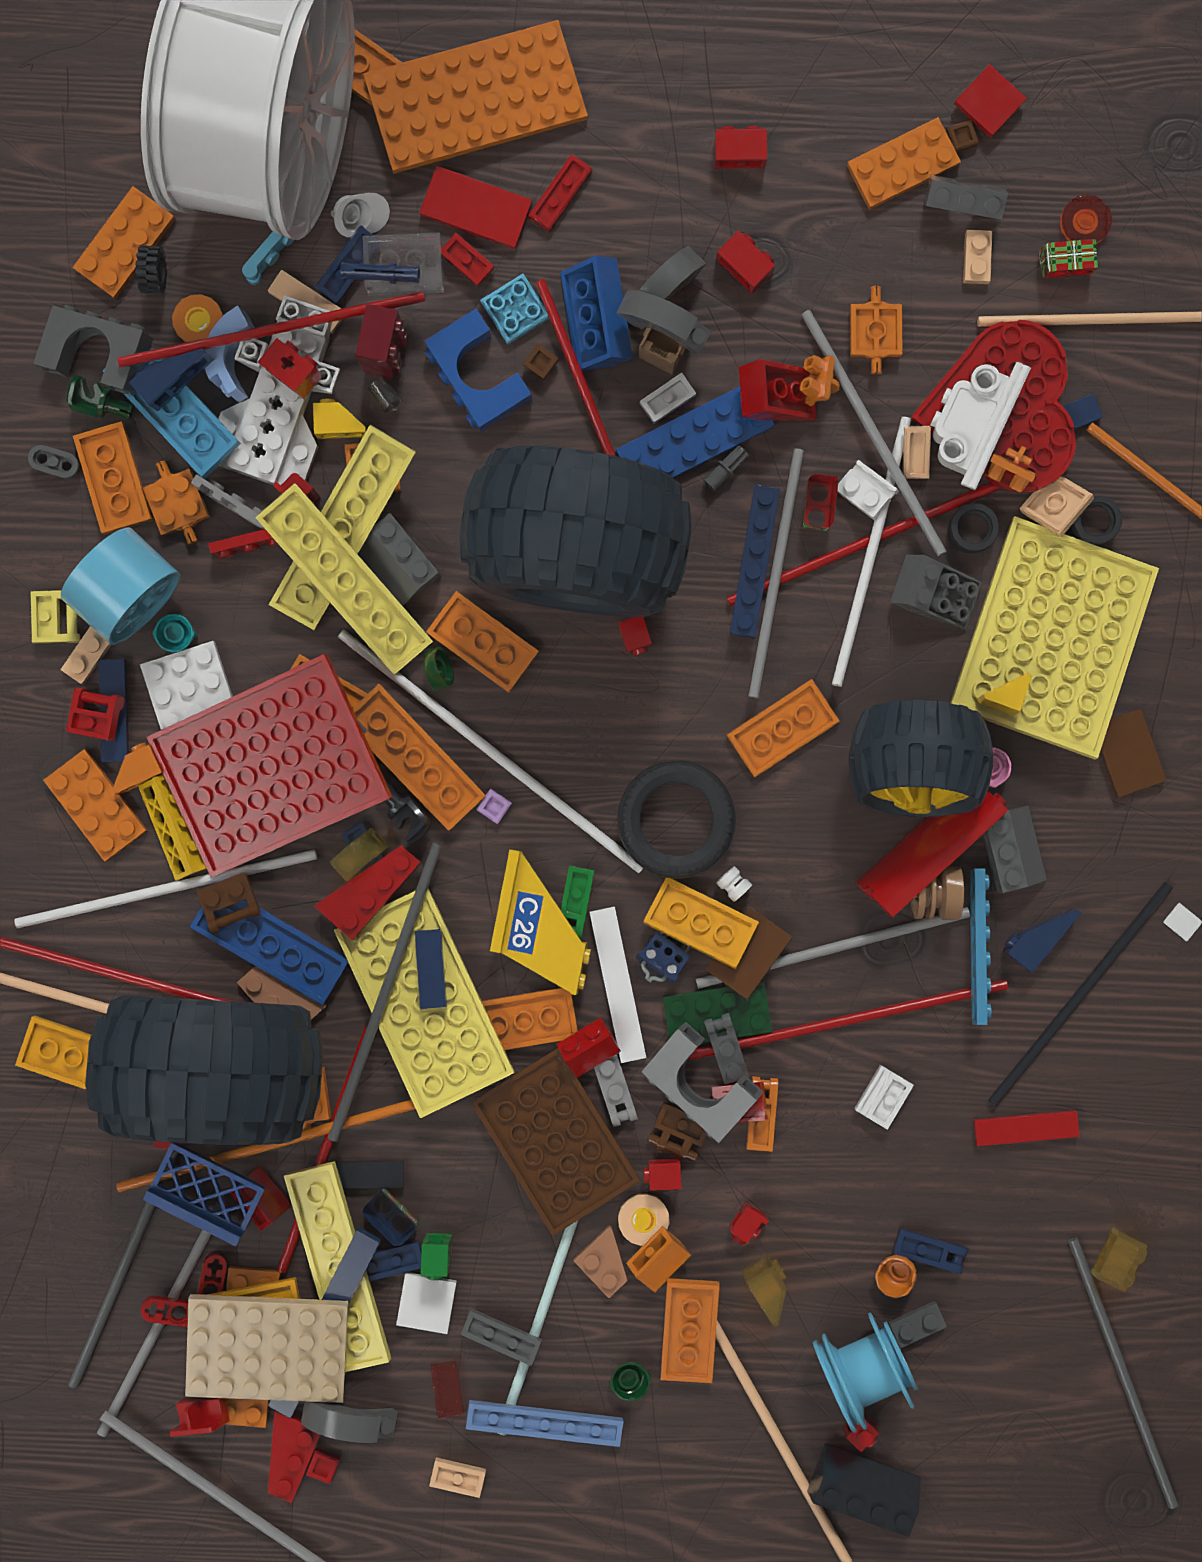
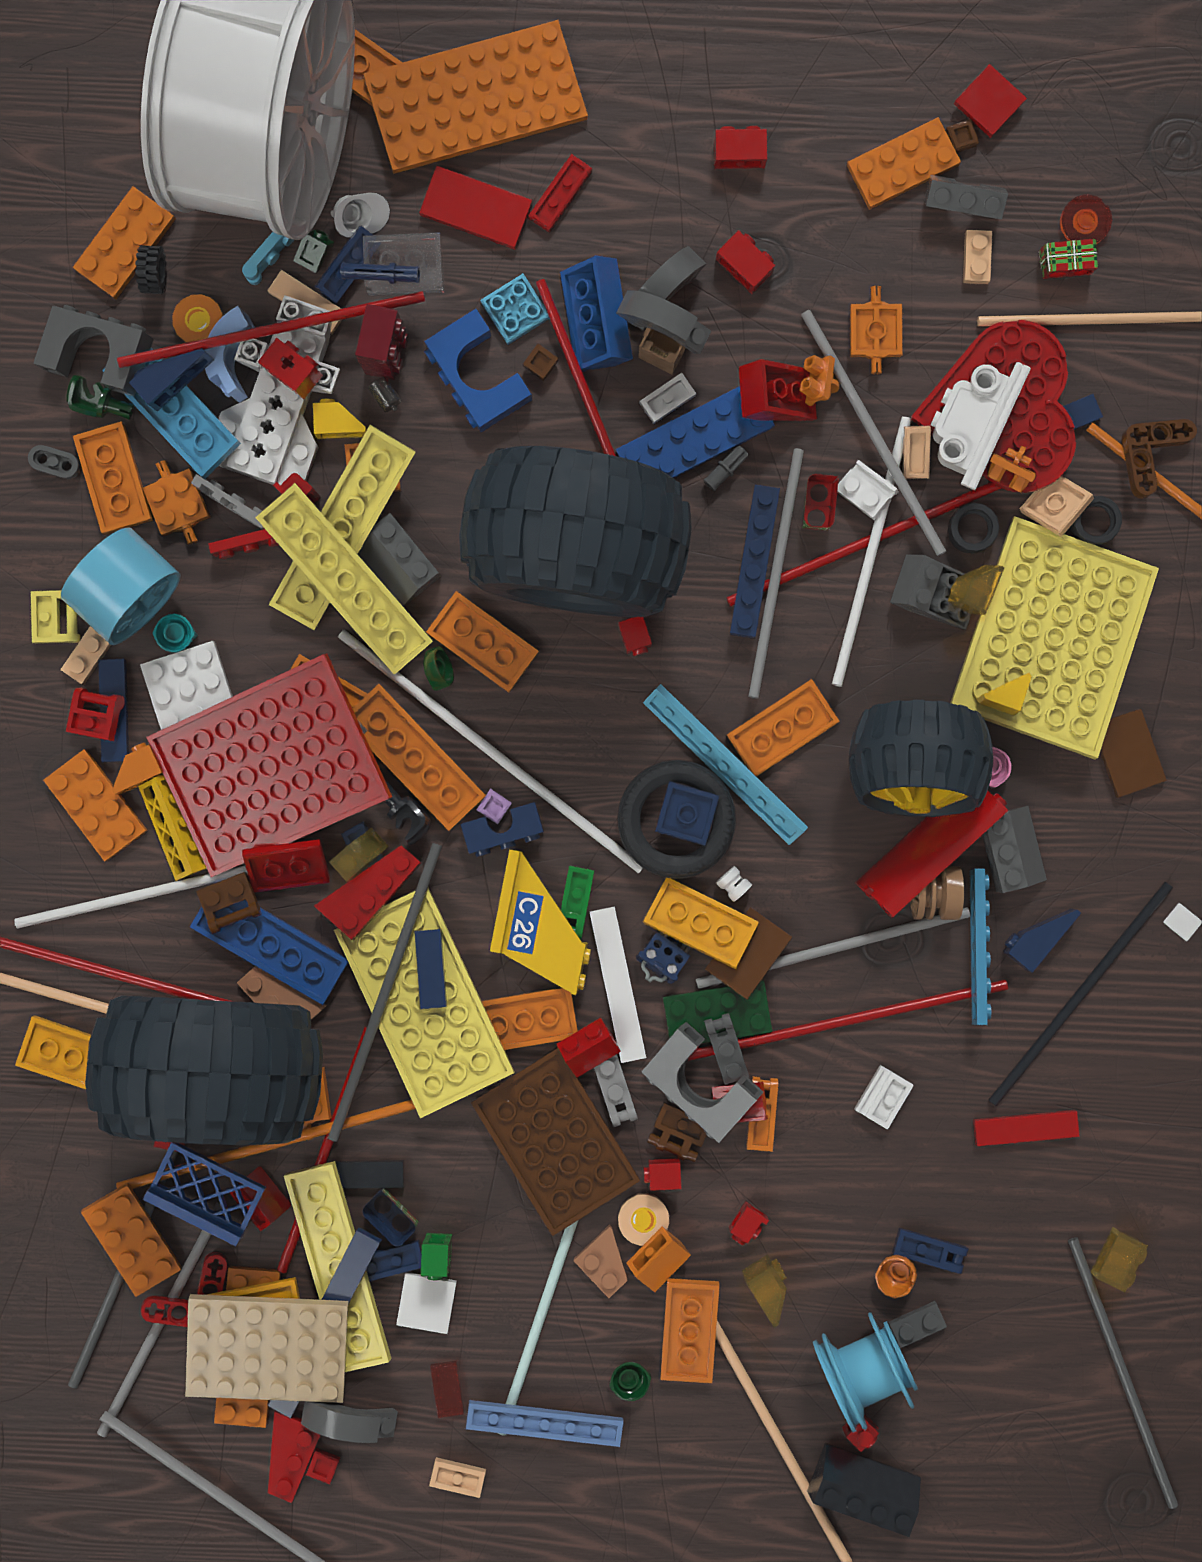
red panel [169,1397,230,1437] -> none
red plate [439,233,495,287] -> none
dark grey plate [461,1309,543,1366] -> none
none -> orange plate [81,1182,182,1297]
none -> red tile [242,839,330,893]
none -> bracket [293,229,334,273]
none -> dark blue arch [461,802,544,857]
none -> medium azure plate [643,684,808,845]
none -> dark blue tile [655,781,719,846]
none -> clear yellow slope [948,565,1004,615]
none -> reddish brown beam [1122,419,1197,499]

